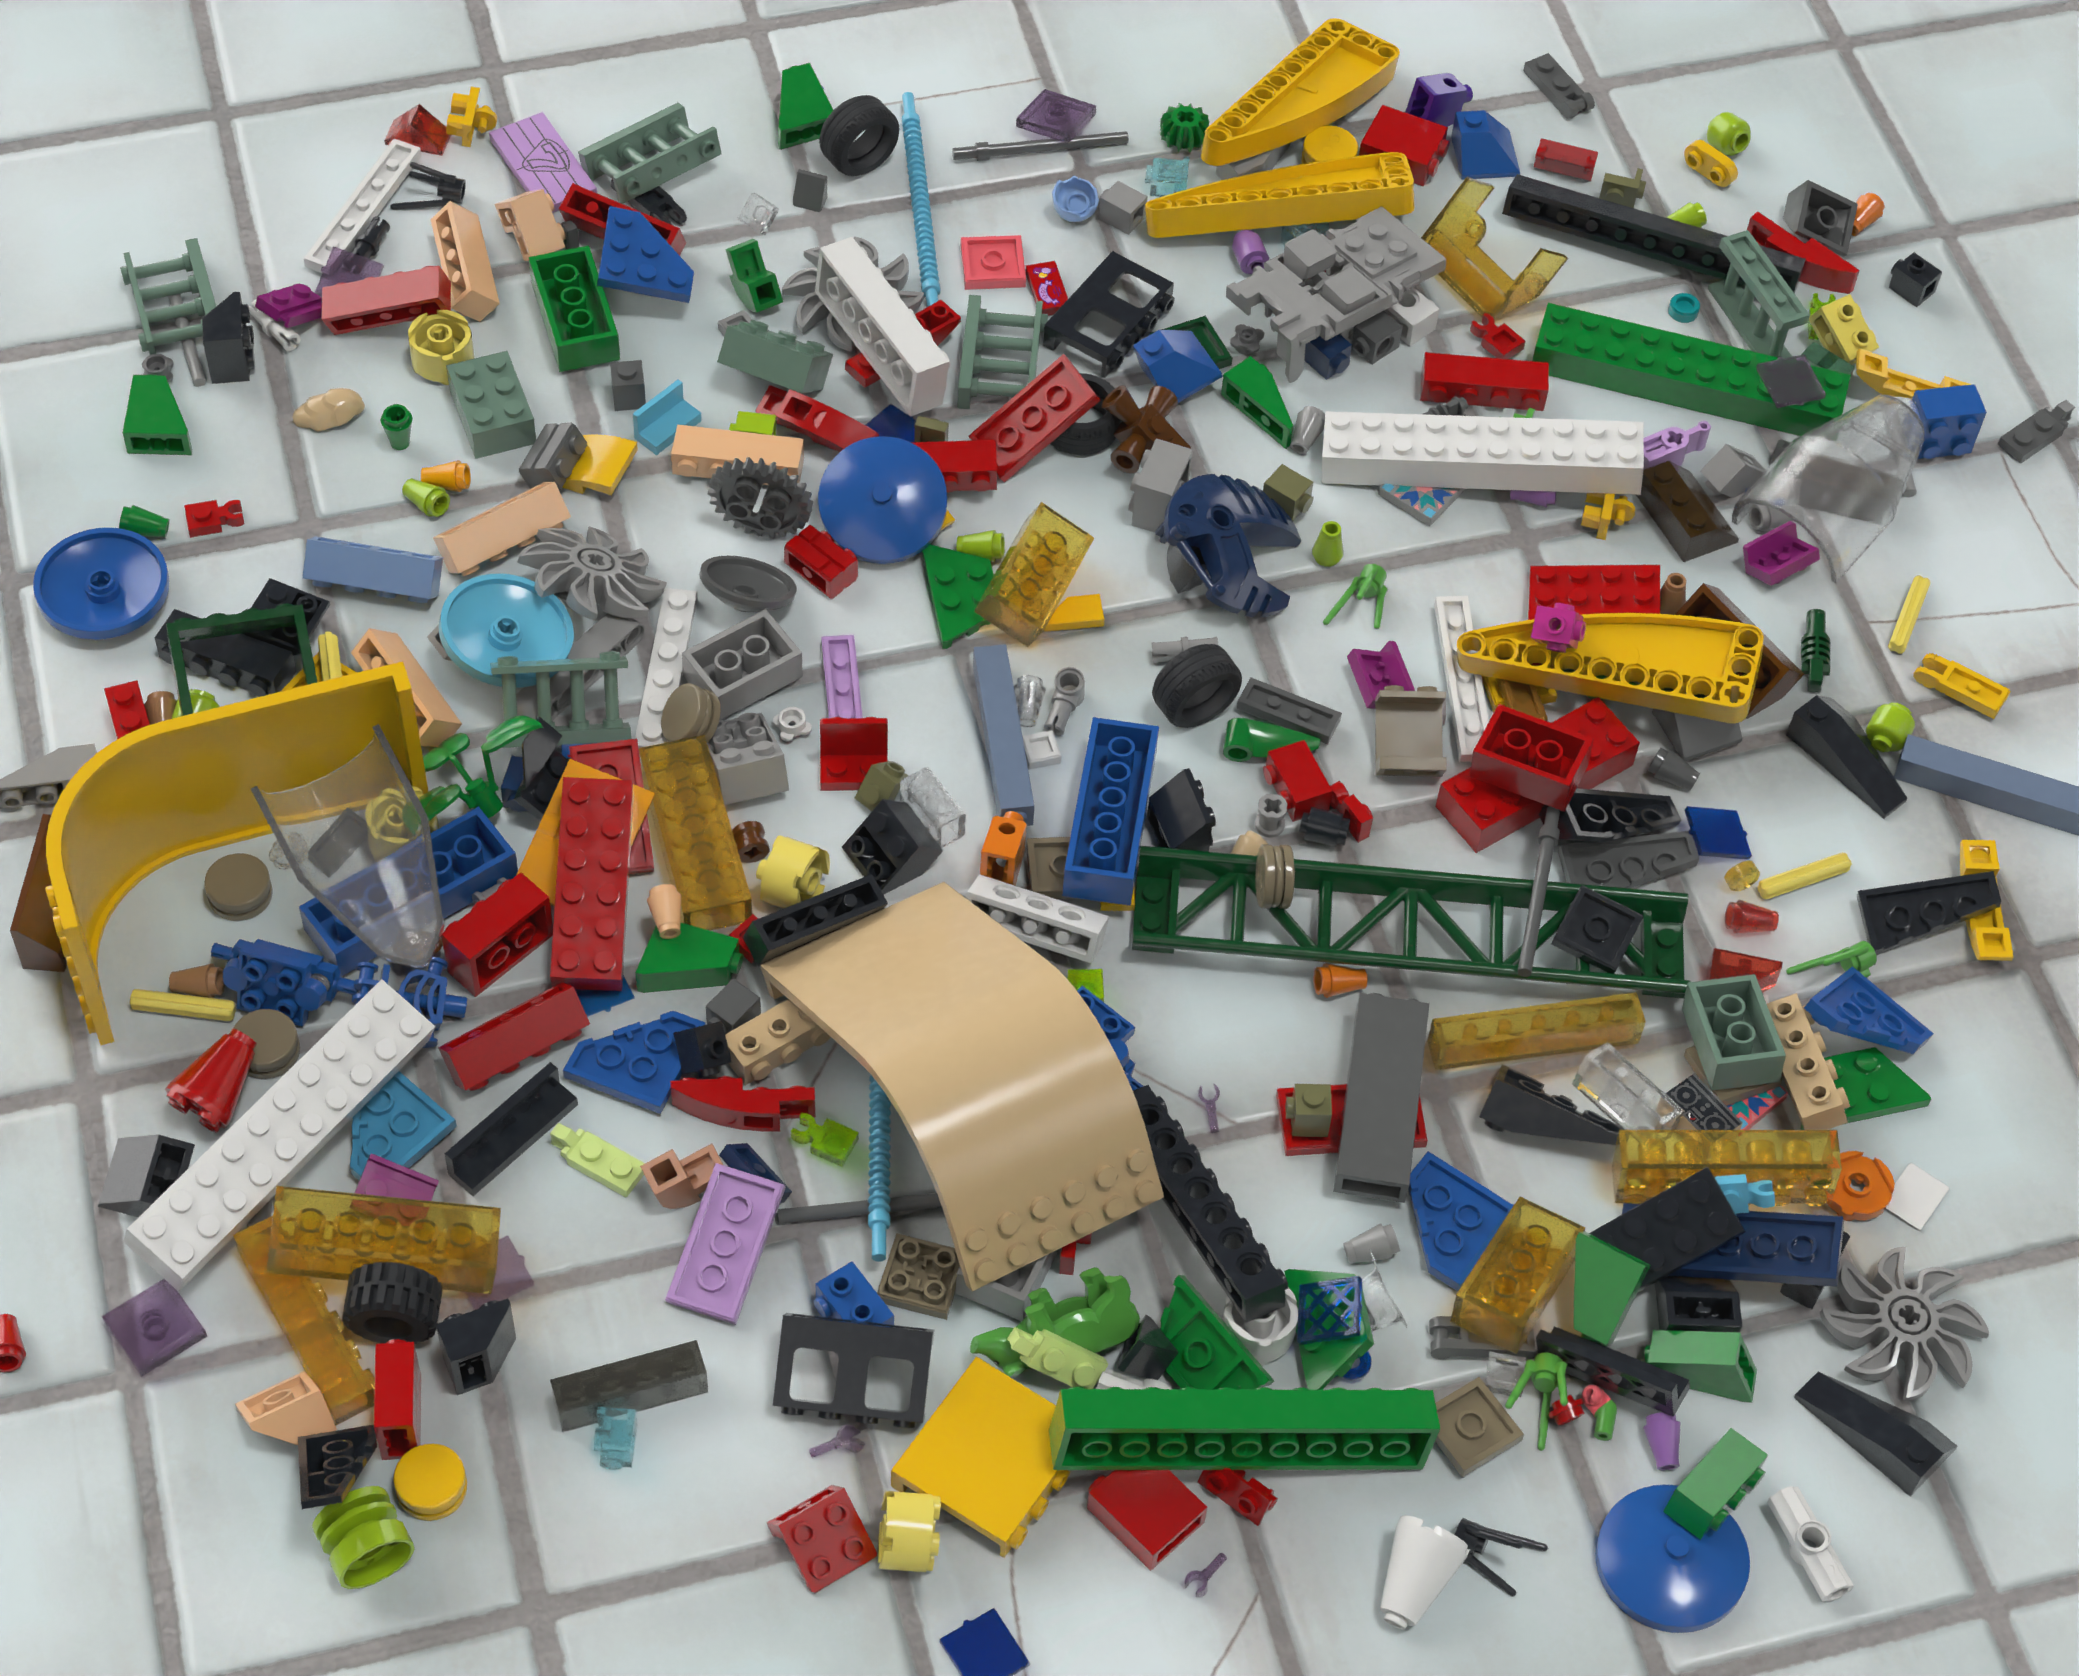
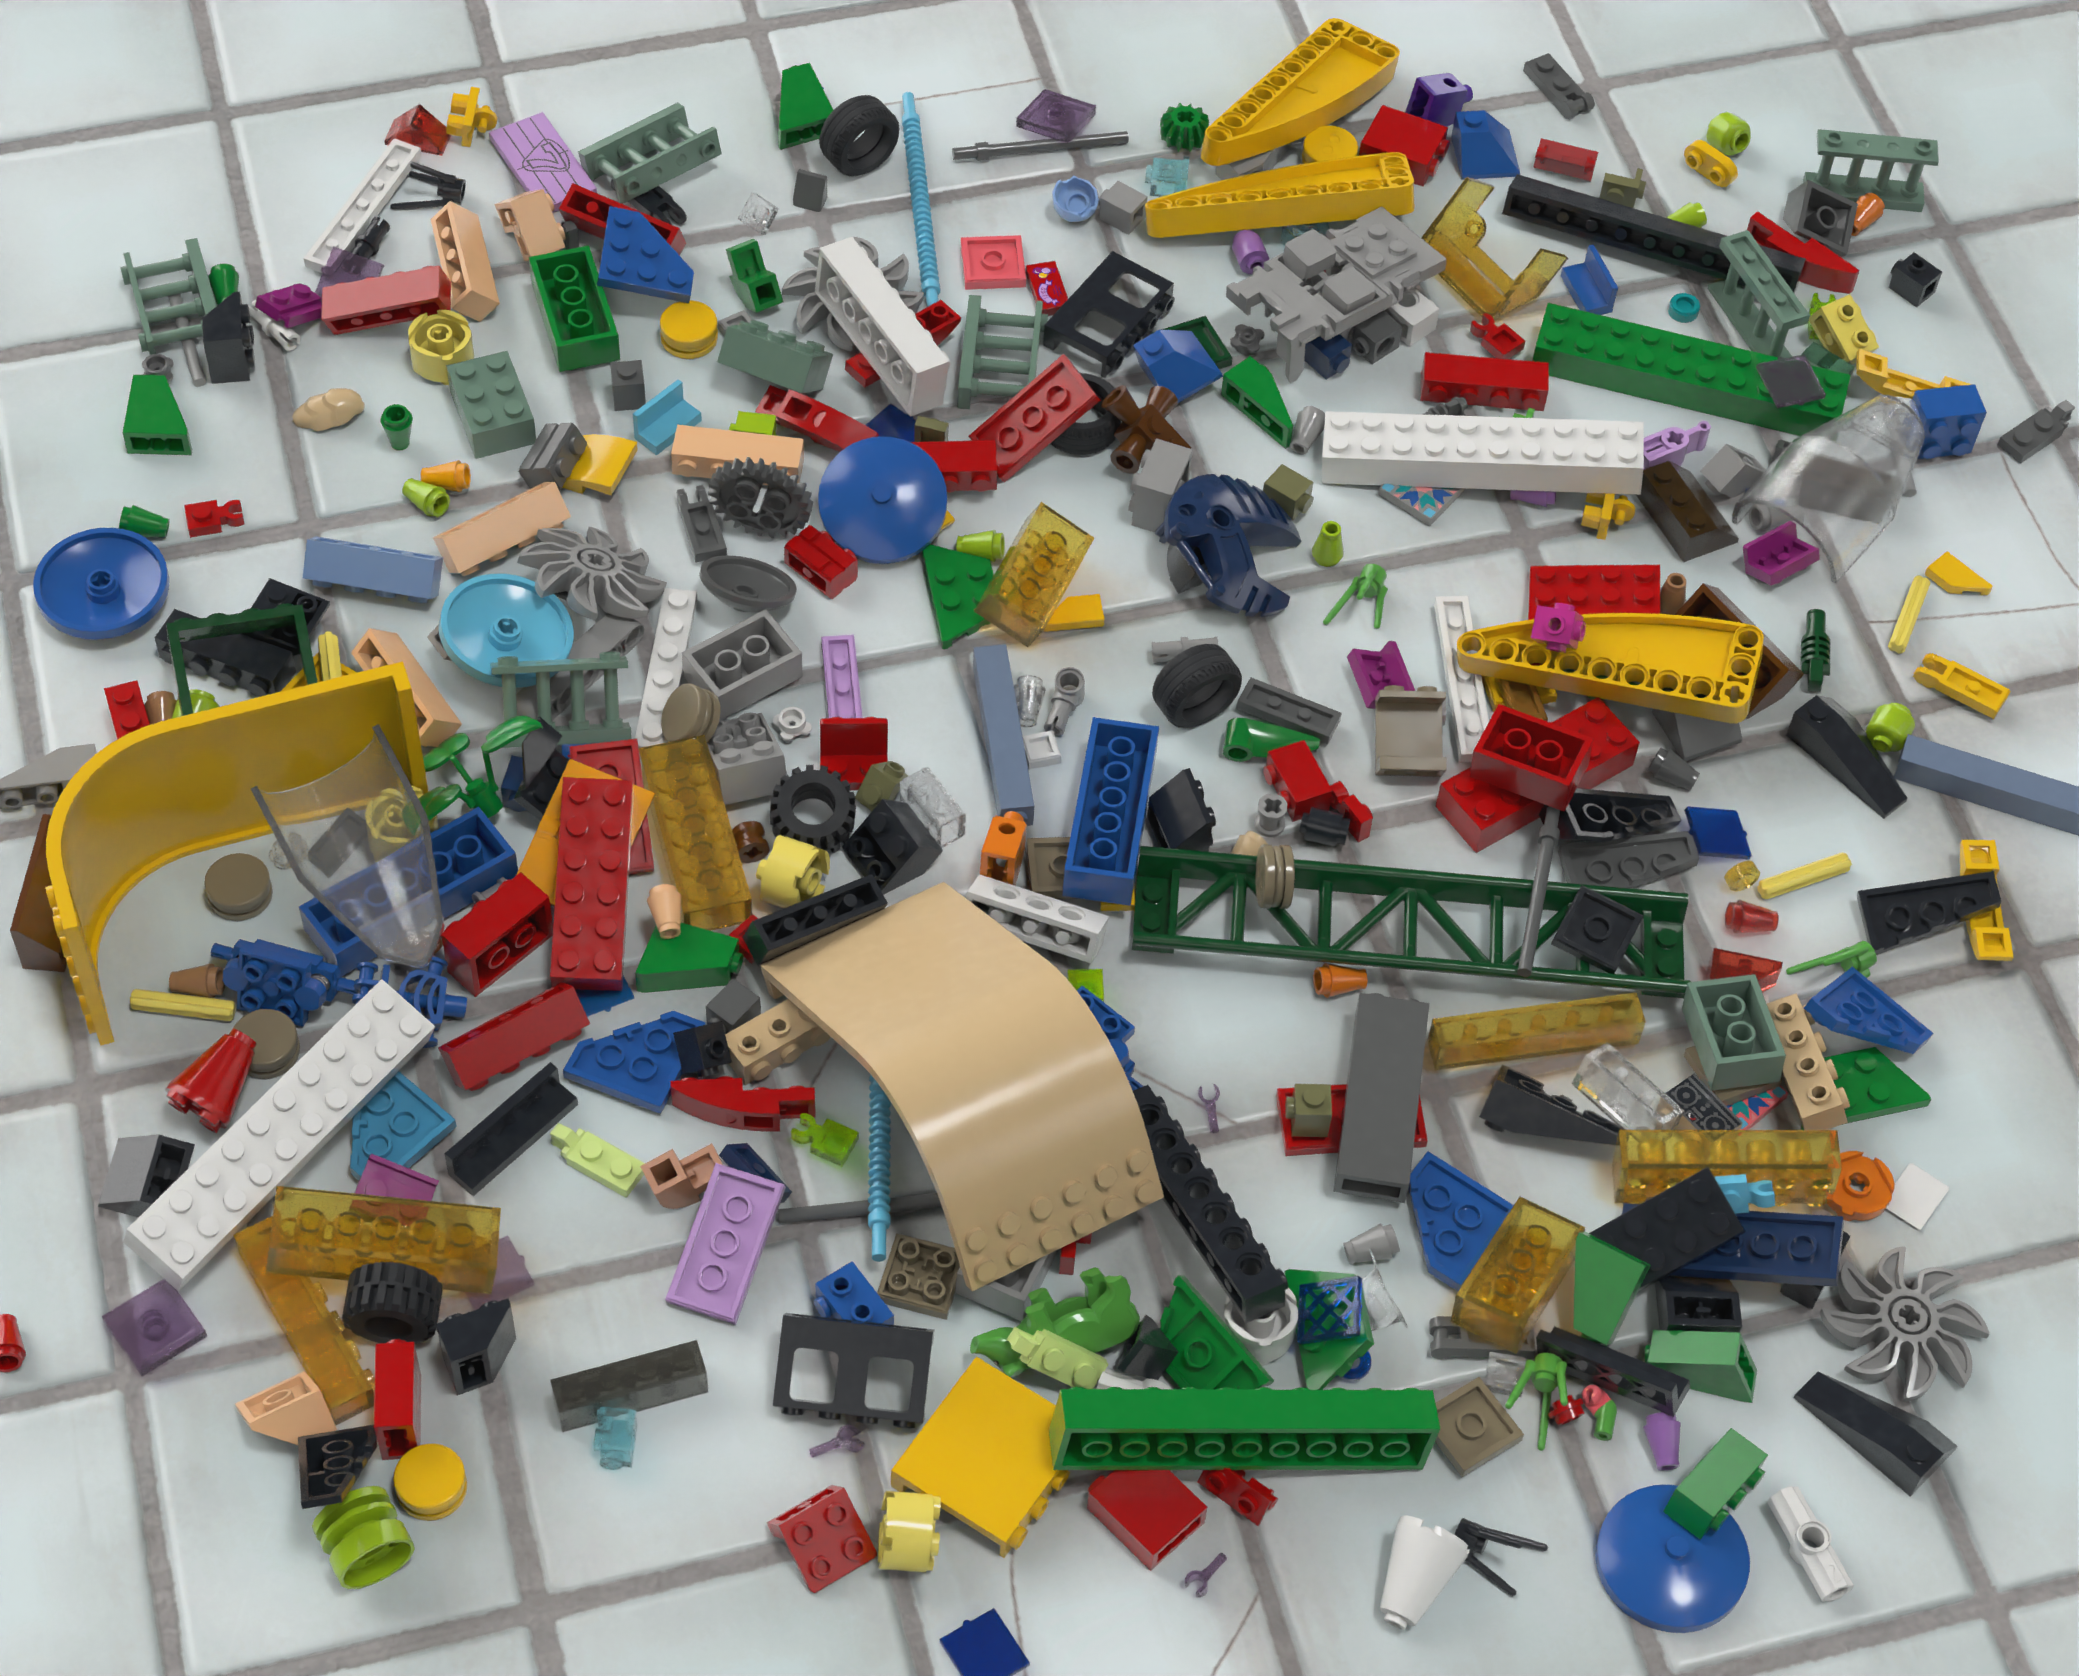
none -> green cone [208,263,239,305]
none -> yellow head [660,300,718,359]
none -> dark grey hinge [676,485,727,562]
none -> black tyre [770,764,856,853]
none -> blue panel [1560,244,1618,315]
none -> sand green fence [1803,129,1939,212]
none -> yellow tile [1924,551,1993,595]

